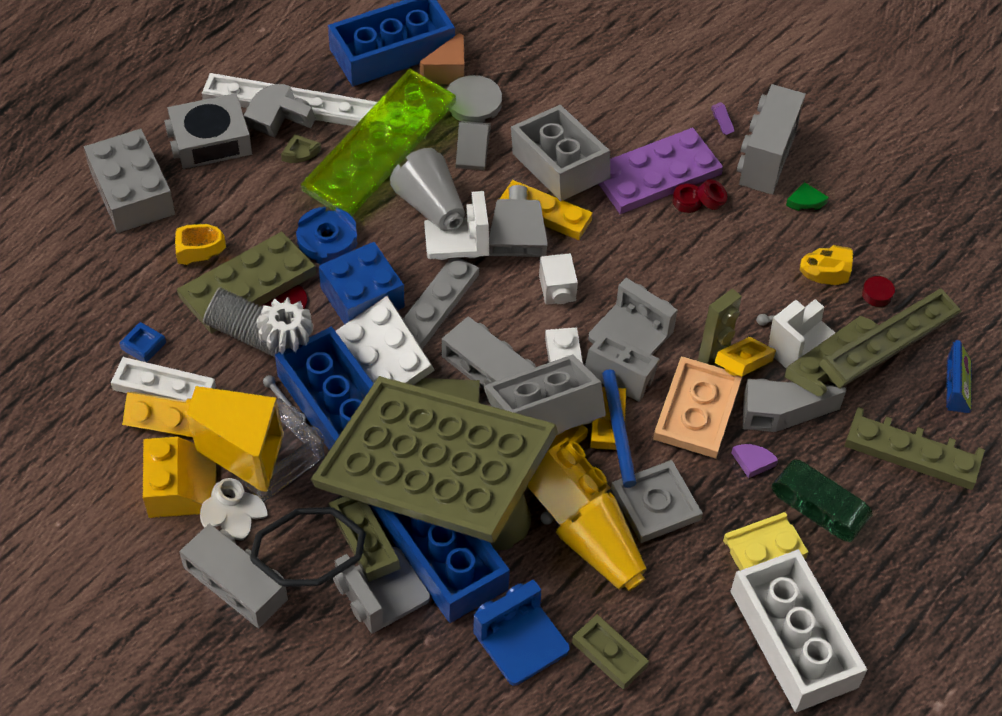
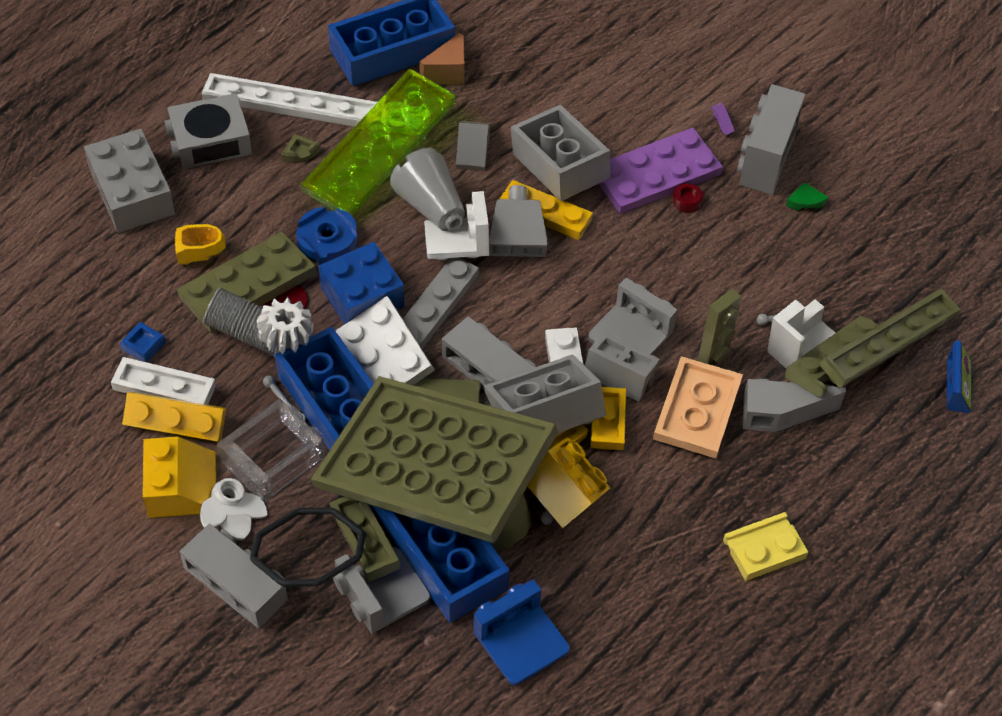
yellow slope [184,386,284,492] -> none
light grey brick [244,84,316,138] -> none
light grey tile [445,75,502,123] -> none
white brick [539,253,578,305] -> none
yellow cone [556,492,647,591] -> none
olive plate [572,614,649,690] -> none
blue bar [602,369,637,488] -> none
light grey plate [611,460,703,543] -> none
dark red tile [697,179,728,210] -> none
yellow plate [714,337,776,377] -> none
white brick [730,549,867,713] -> none
medium lavender tile [731,444,778,478] -> none
clear green beam [772,459,872,542] -> none
yellow rock [800,245,853,285] -> none
olive hinge [844,407,985,490] -> none
dark red tile [862,276,895,307] -> none

